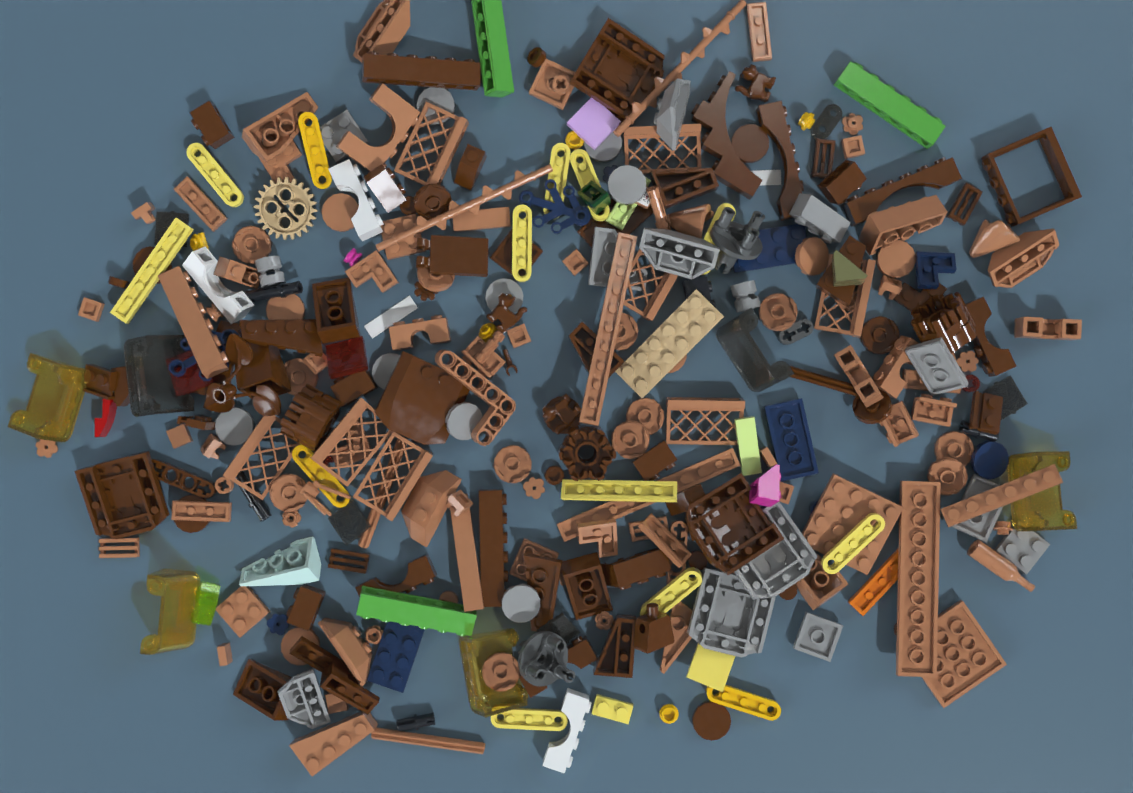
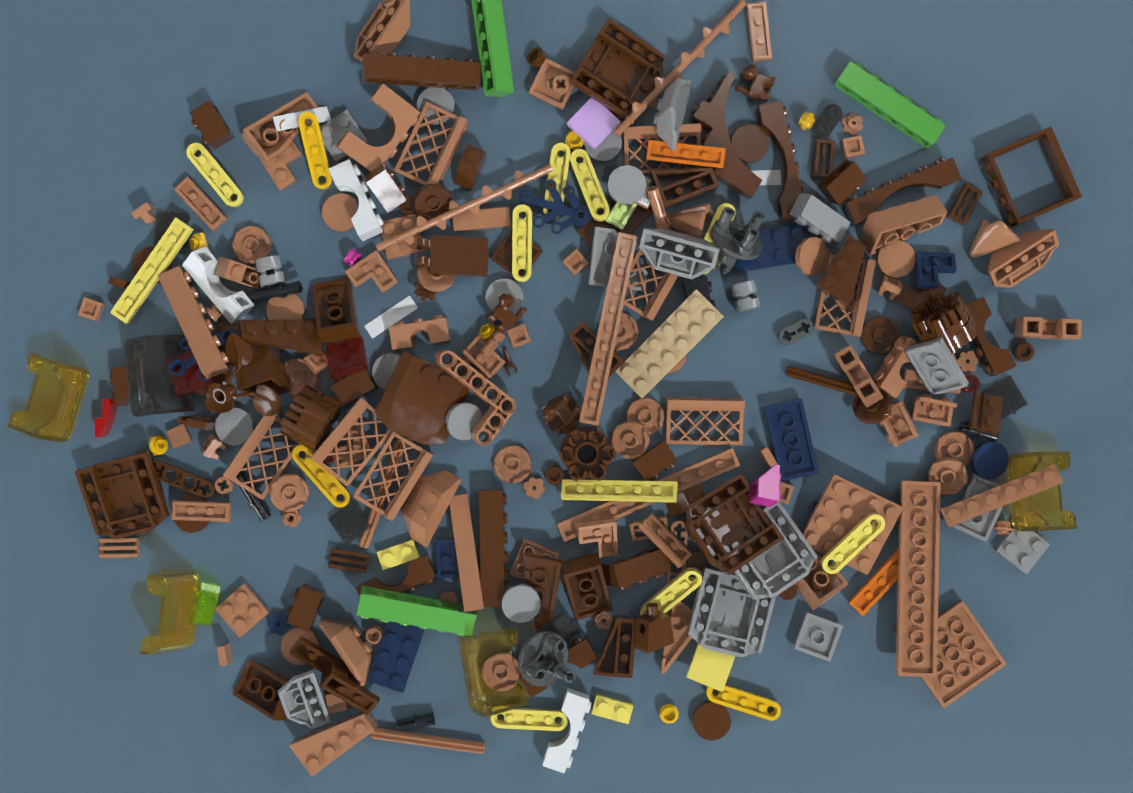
nougat plant [36,436,58,458] -> none
reddish brown plate [83,364,117,400] -> none
light aqua wedge [239,536,321,586] -> none
tan gear [254,177,318,240] -> none
nougat plant [300,480,351,516] -> none
nougat tile [446,490,474,516] -> none
dark green slope [577,180,611,215] -> none
clear smoke windscreen [716,308,794,392] -> none
yellowish green tile [734,416,762,476] -> none
nougat tile [759,293,798,331] -> none
olive slope [832,250,868,287] -> none
nougat piece [967,539,1035,592] -> none
none -> yellow plate [149,436,168,456]
none -> white sticker [273,106,331,131]
none -> light yellow plate [377,539,420,570]
none -> dark blue plate [435,539,460,579]
none -> orange plate [646,140,726,168]
none -> reddish brown tile [1013,342,1034,362]

